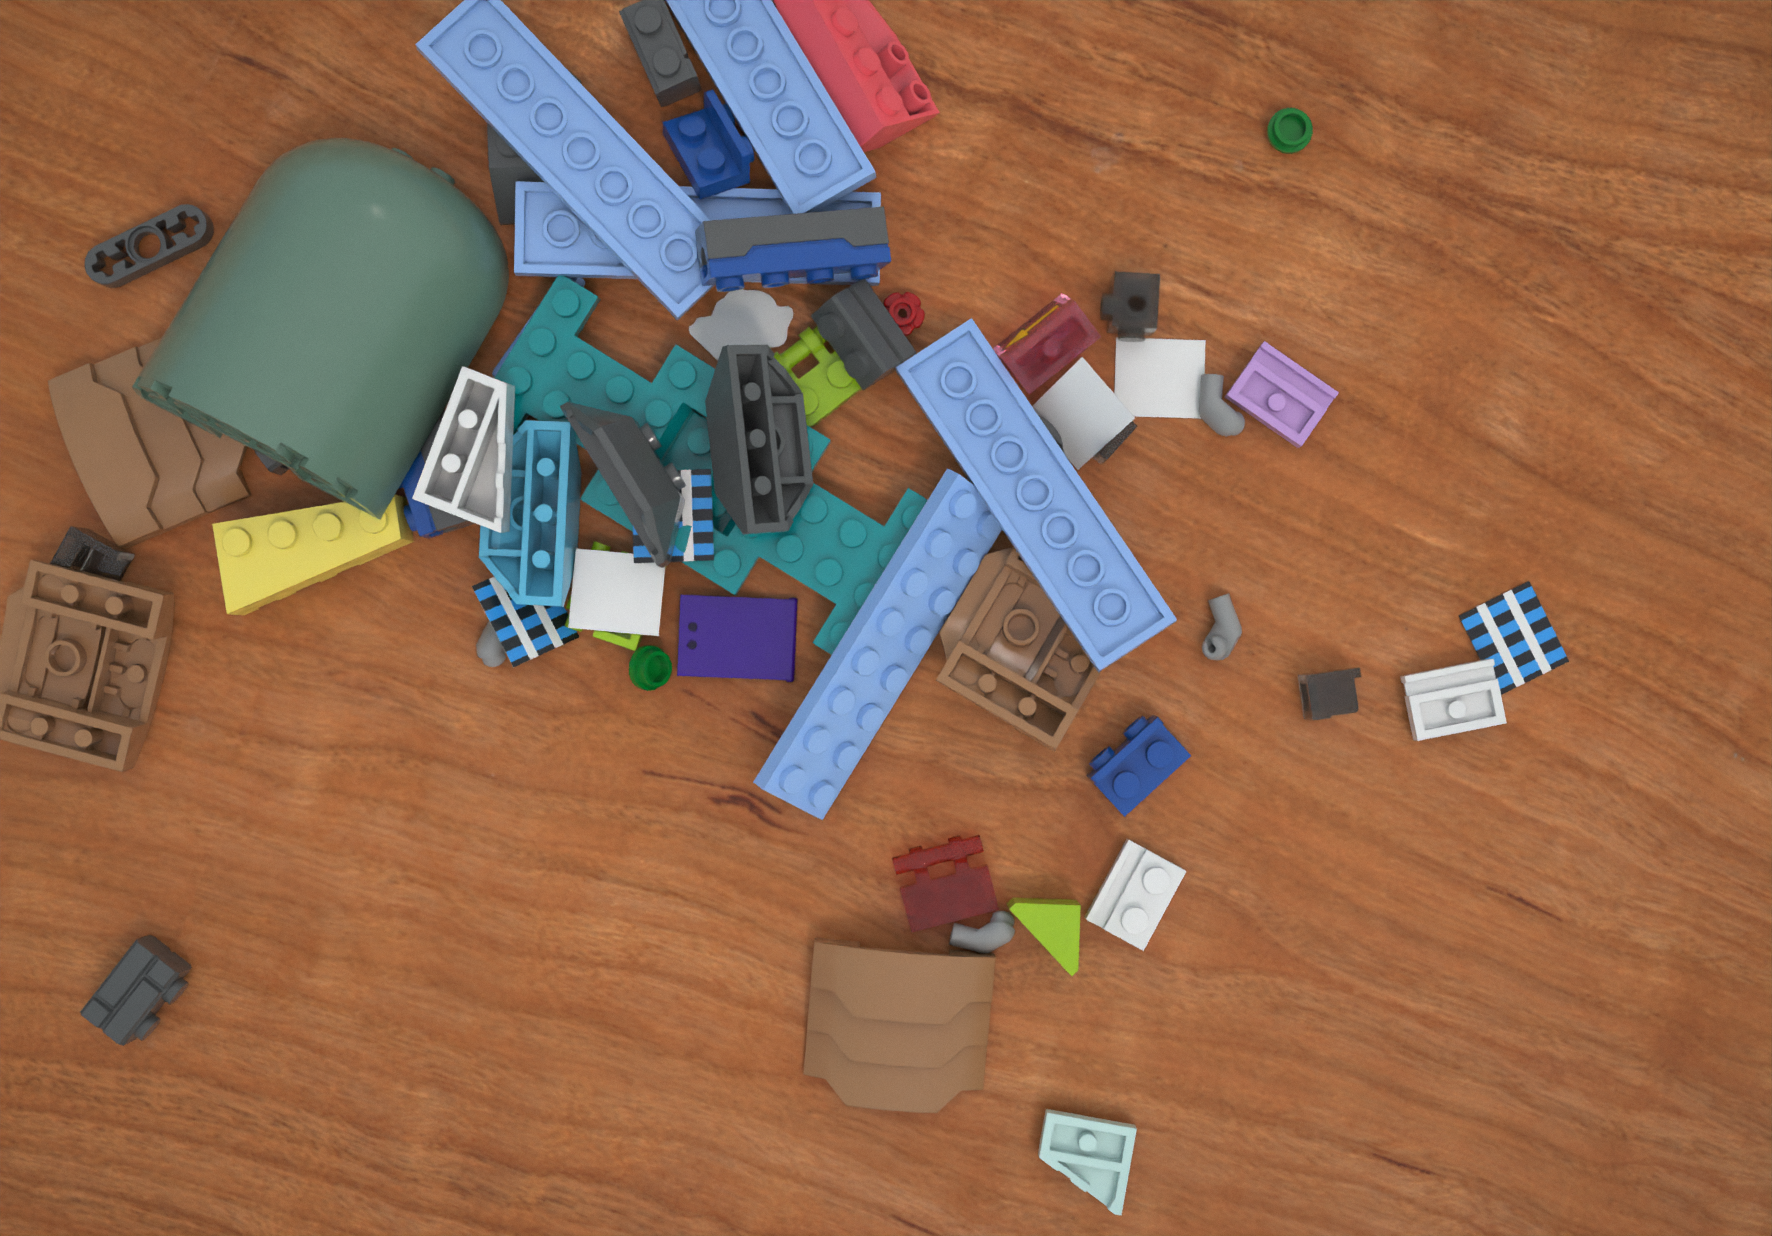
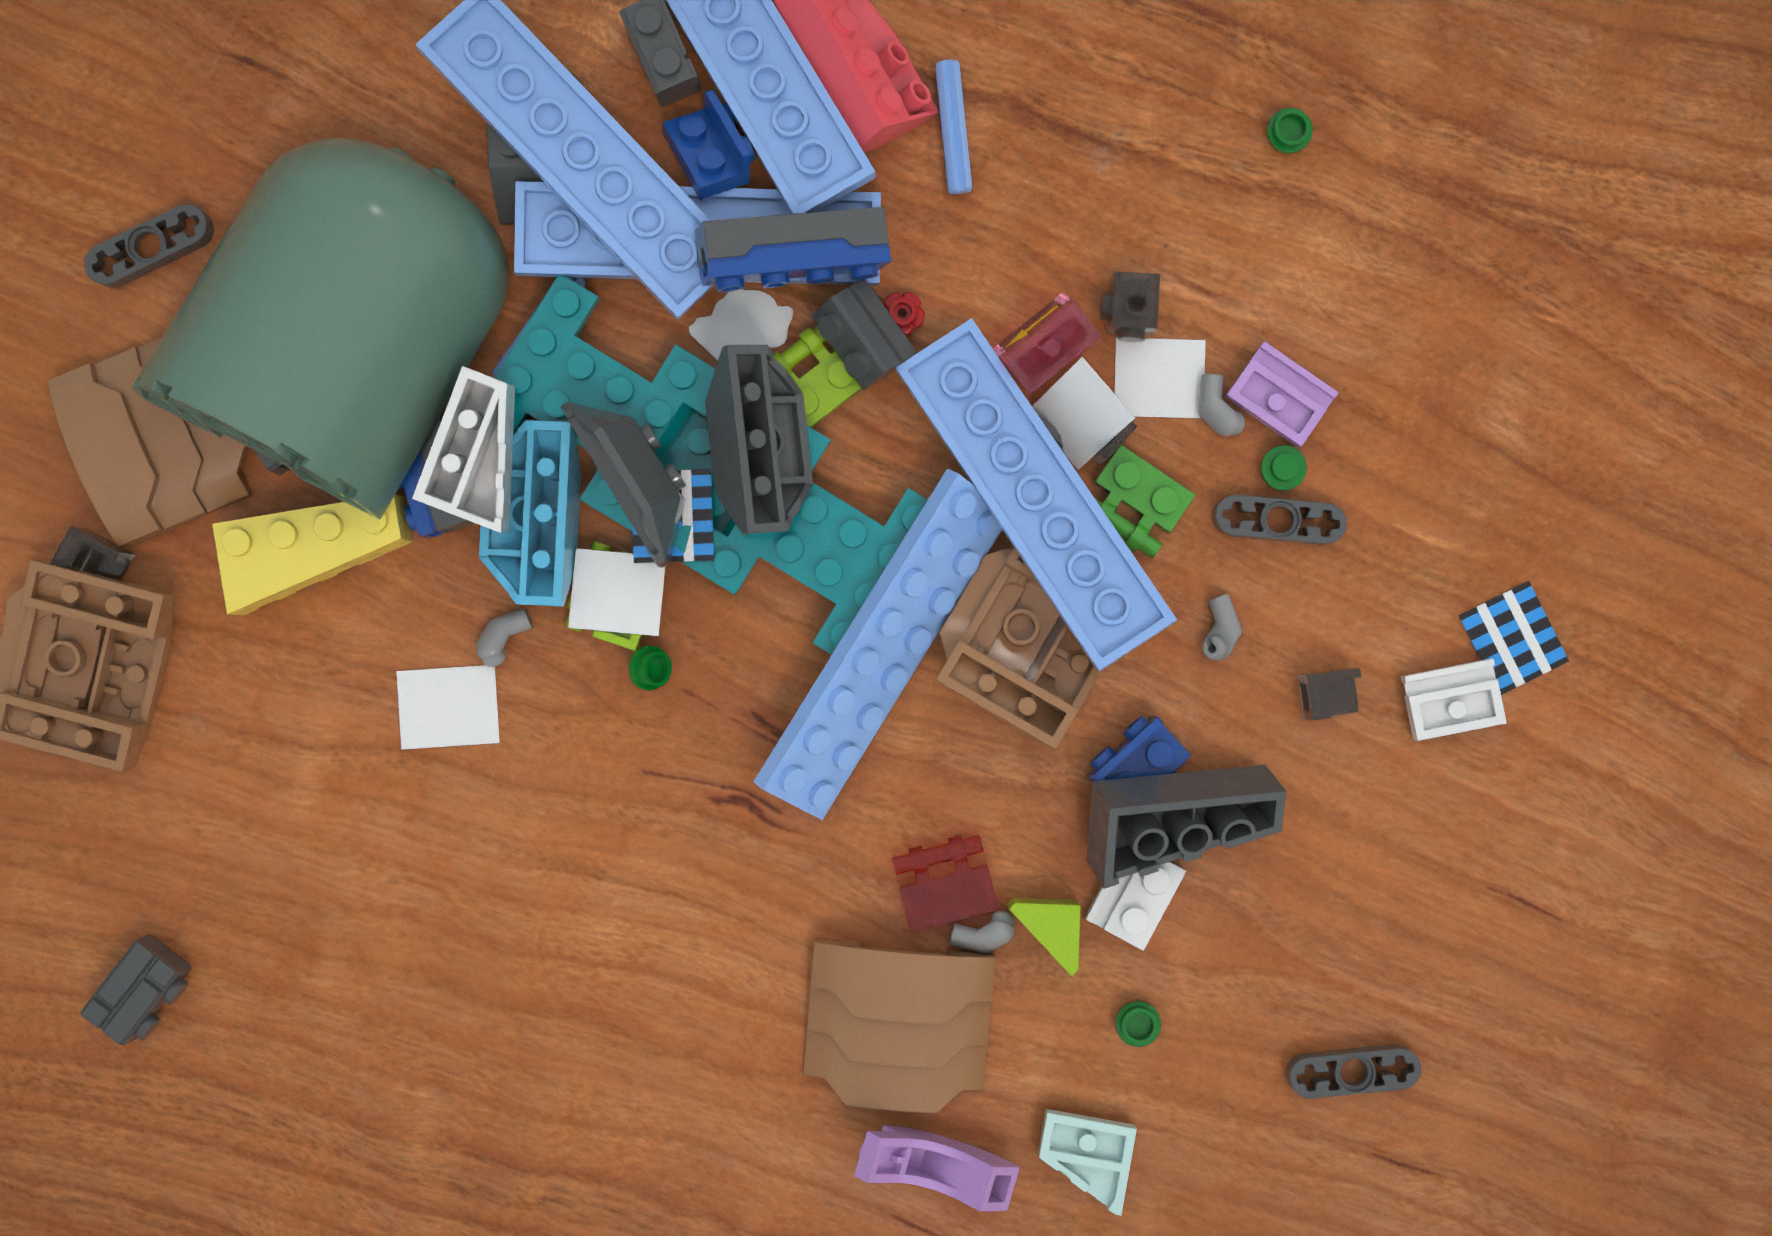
sticker [472,577,579,668] -> none
dark purple container [677,595,798,682] -> none
none -> white sticker [396,665,500,750]
none -> lavender arch [854,1125,1020,1211]
none -> light blue axle [935,59,972,195]
none -> dark grey wedge [1087,765,1286,889]
none -> bright green plate [1094,445,1195,558]
none -> green plate [1115,1001,1161,1047]
none -> dark grey beam [1212,495,1347,545]
none -> green plate [1260,445,1307,491]
none -> dark grey beam [1285,1044,1421,1098]

